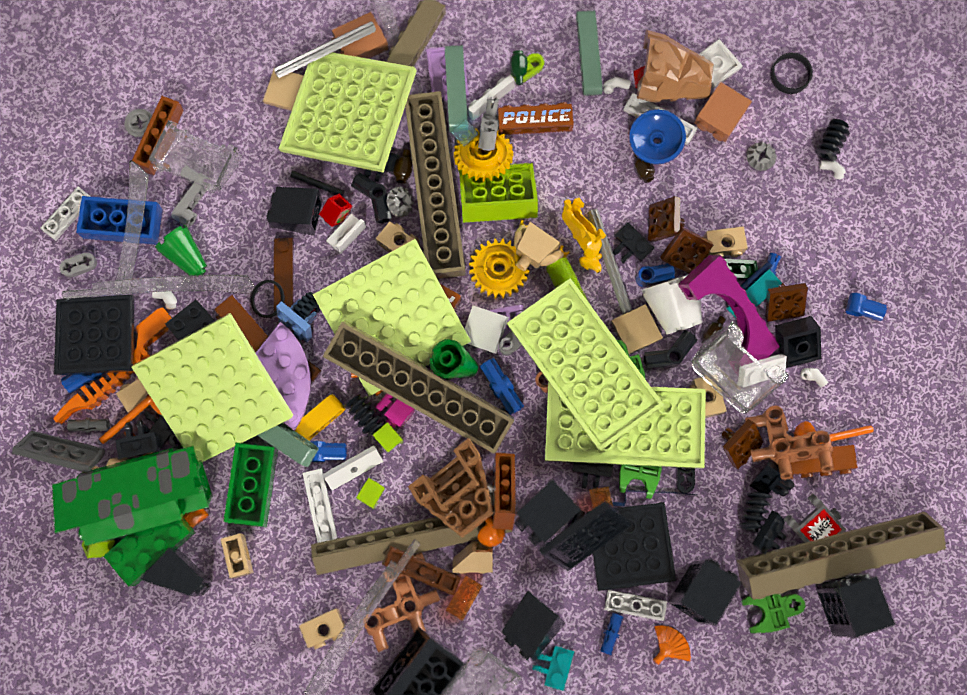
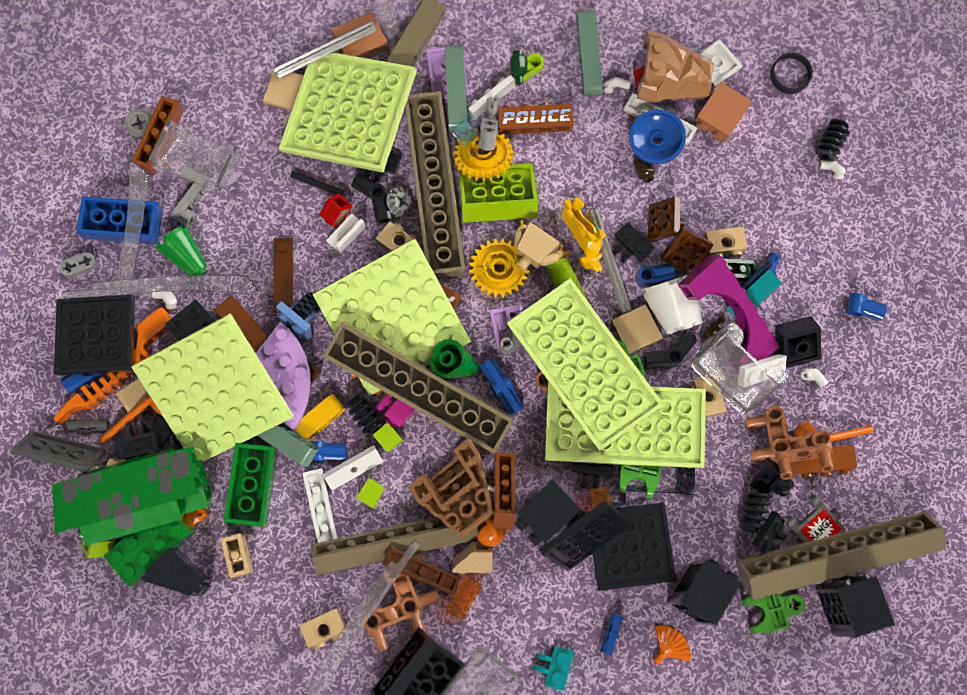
white tile [40,187,91,241] -> none
black piece [250,280,285,318] -> none
black slope [266,187,323,236] -> none
dark brown plant [393,149,413,184] -> none
white tile [465,306,509,354] -> none
black slope [501,591,565,661] -> none
white tile [604,590,667,621] -> none
reddish brown plate [722,419,763,470] -> none
light grey gear [747,142,777,171] -> none
reddish brown plate [765,283,808,322] -> none

